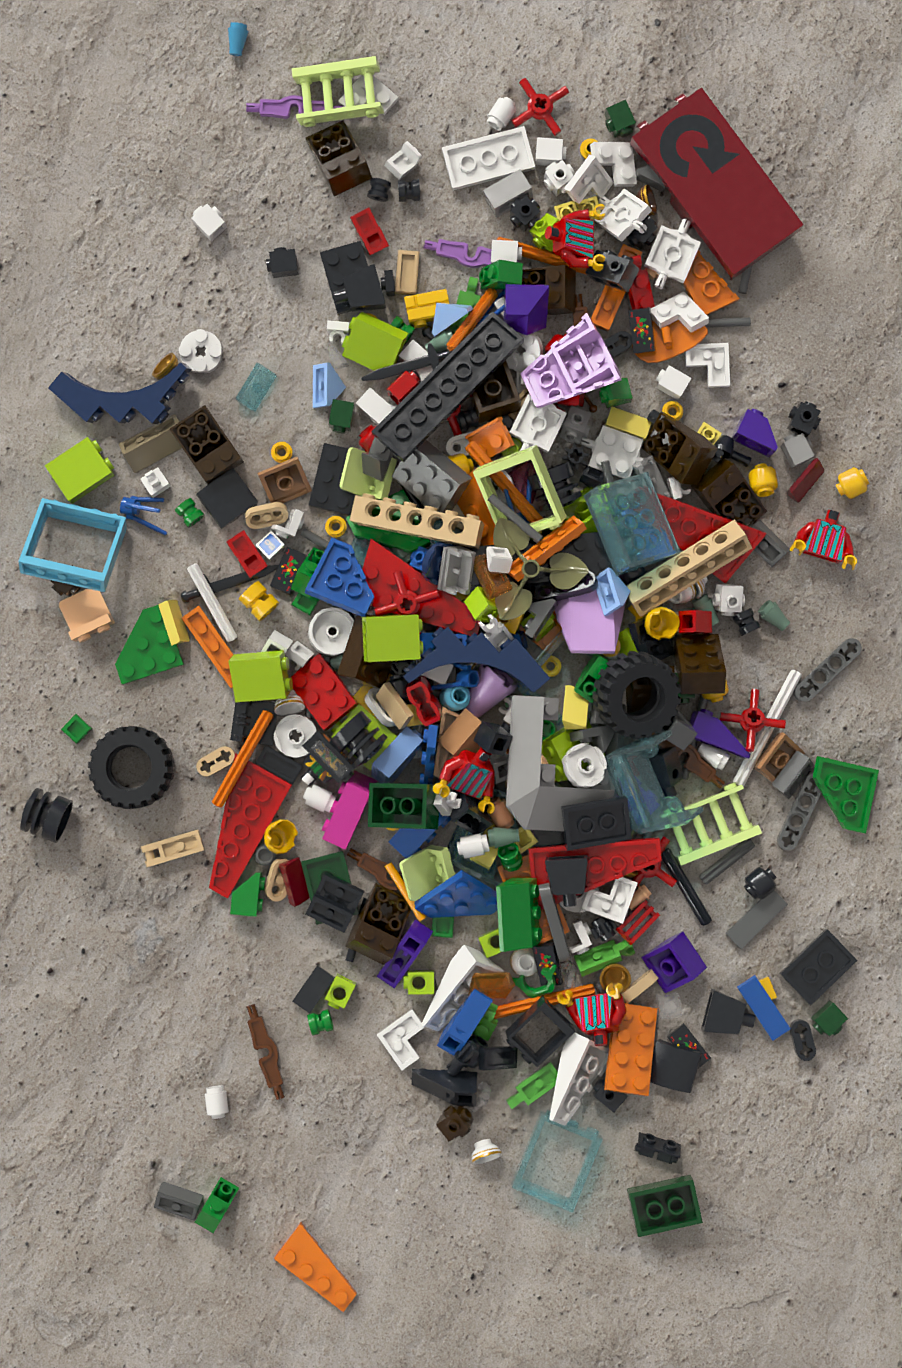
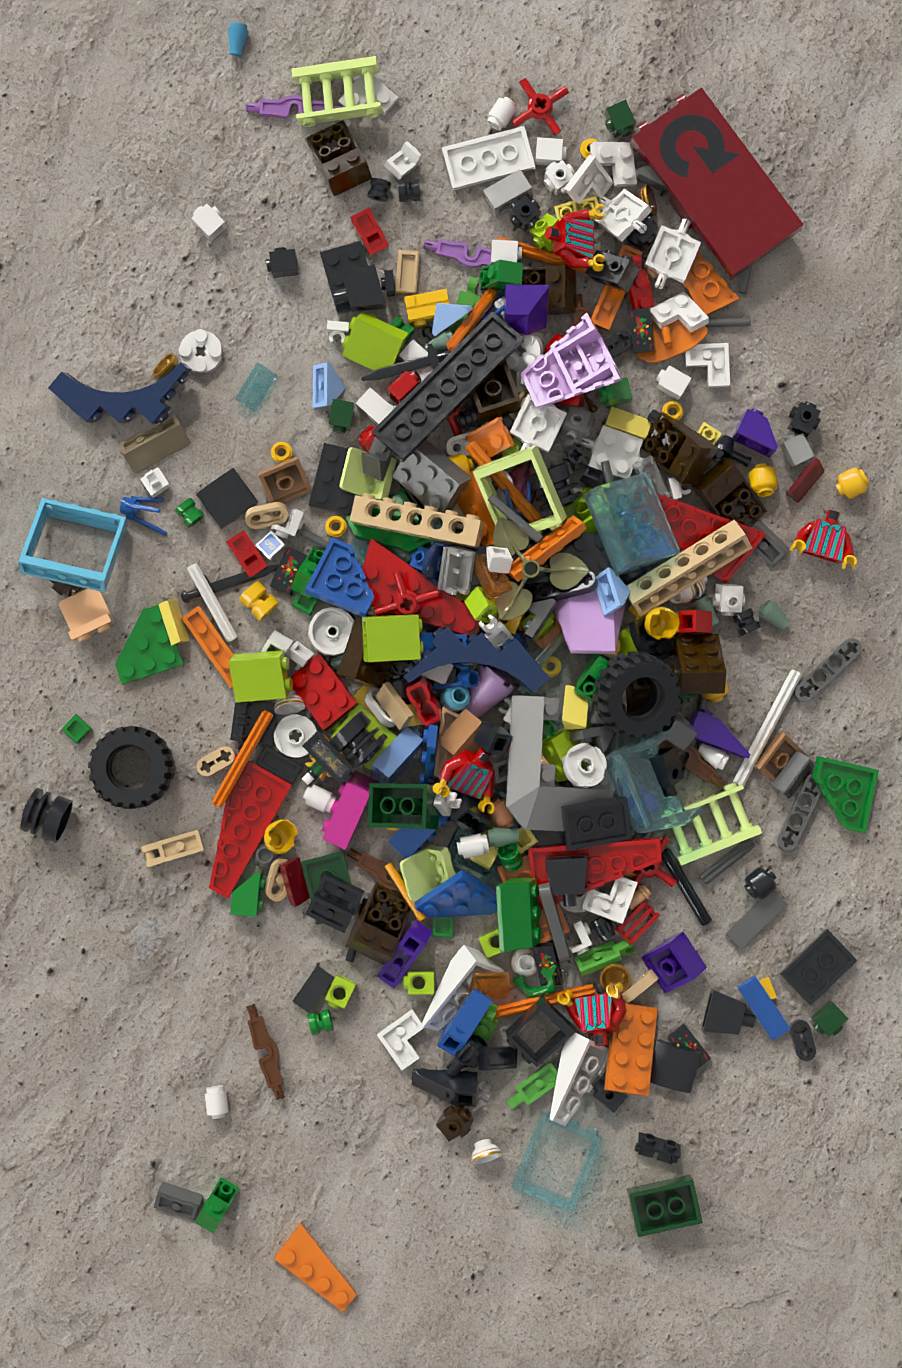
lime brick [45,437,115,504] -> none
dark brown slope [170,405,244,485] -> none
red bar [720,689,786,752] -> none

